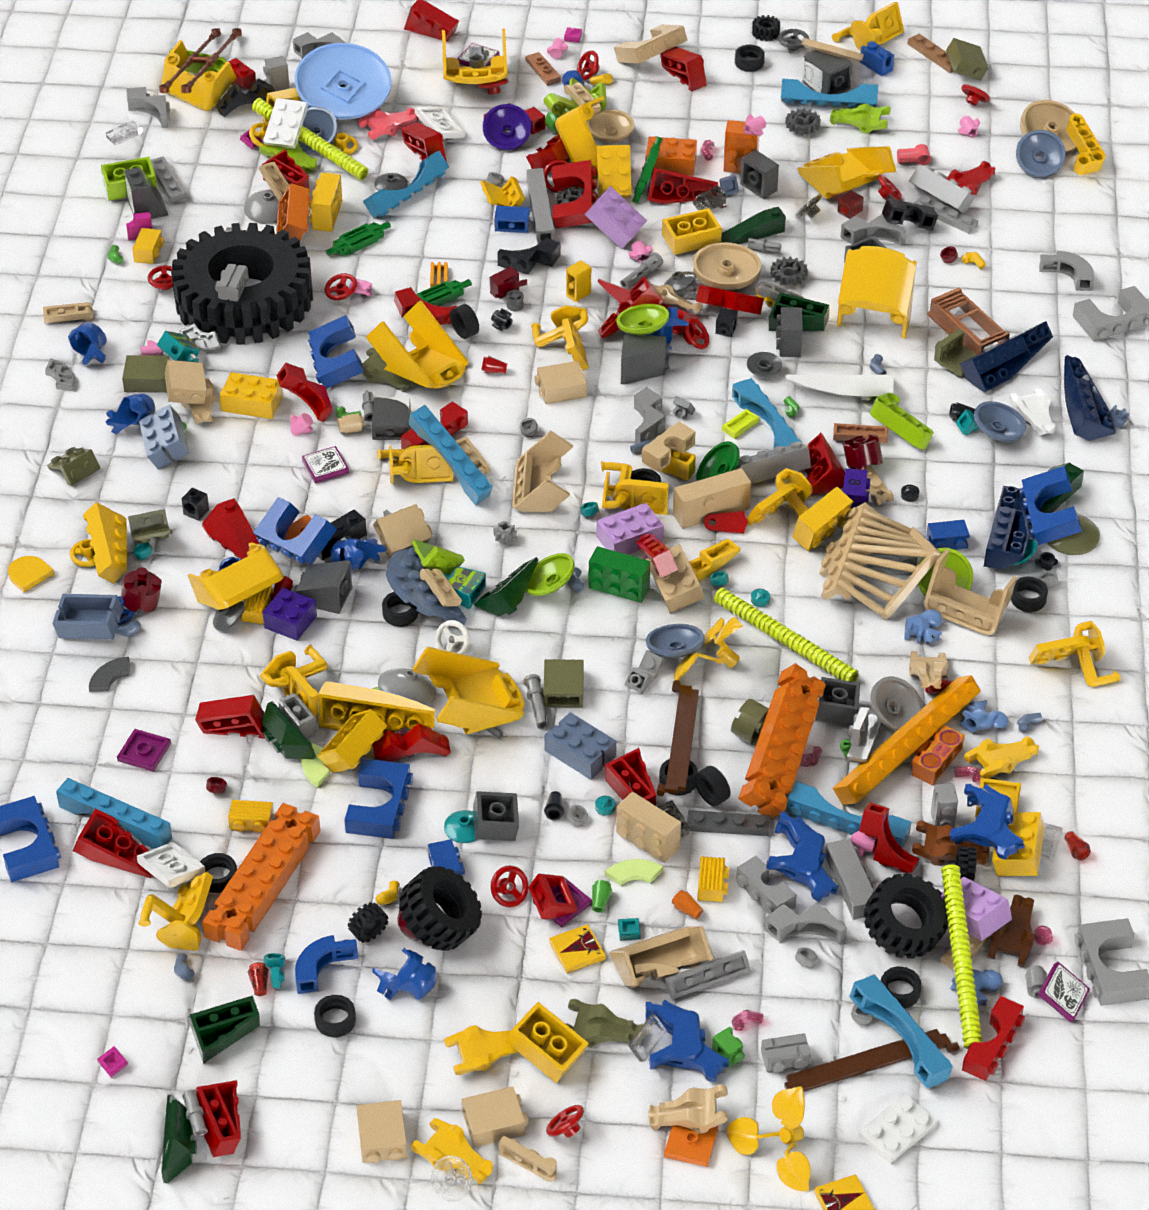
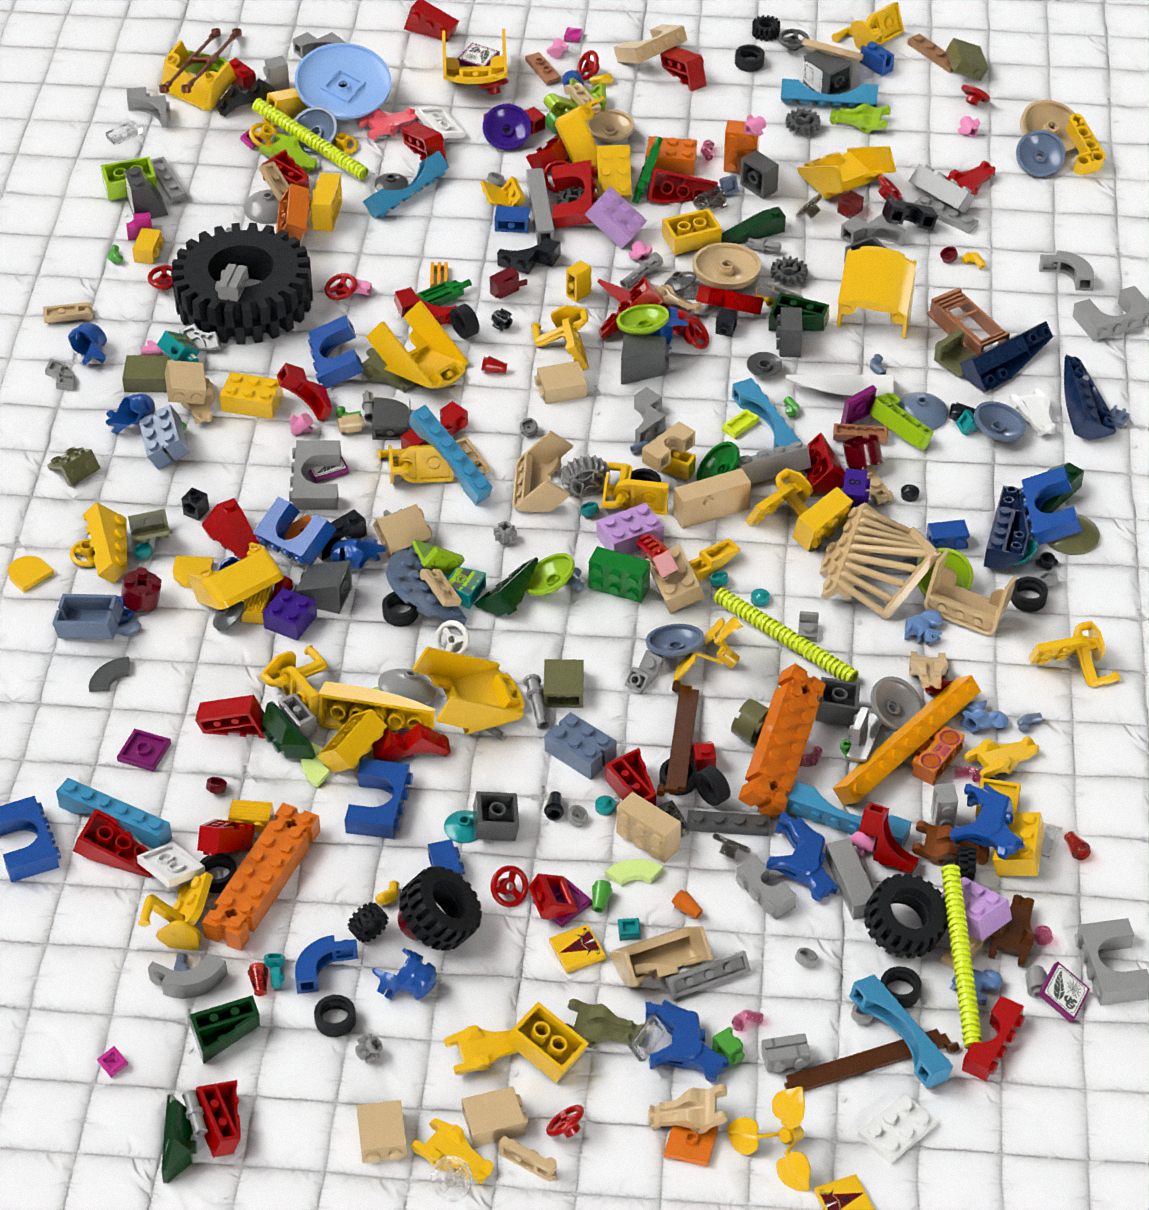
white plate [263,98,308,149] -> none
green piece [326,221,391,256] -> none
dark grey piece [469,46,484,69] -> none
dark grey wheel [507,290,524,311] -> none
tile [673,396,695,420] -> none
yellow brick [697,856,729,902] -> none
red piece [704,511,748,534] -> none
light grey arch [765,902,847,945] -> none
coral piece [897,144,931,166] -> none
none -> light grey arch [148,953,228,999]
none -> yellow tile [173,556,214,588]
none -> red wedge [197,819,255,856]
none -> light grey arch [289,440,341,510]
none -> light grey gear [355,1034,382,1063]
none -> light grey gear [561,454,611,497]
none -> red slope [691,741,716,772]
none -> clear smoke piece [712,834,751,859]
none -> light grey bracket [798,611,819,642]
none -> magenta tile [840,385,877,424]
none -> sand blue dish [898,392,948,430]

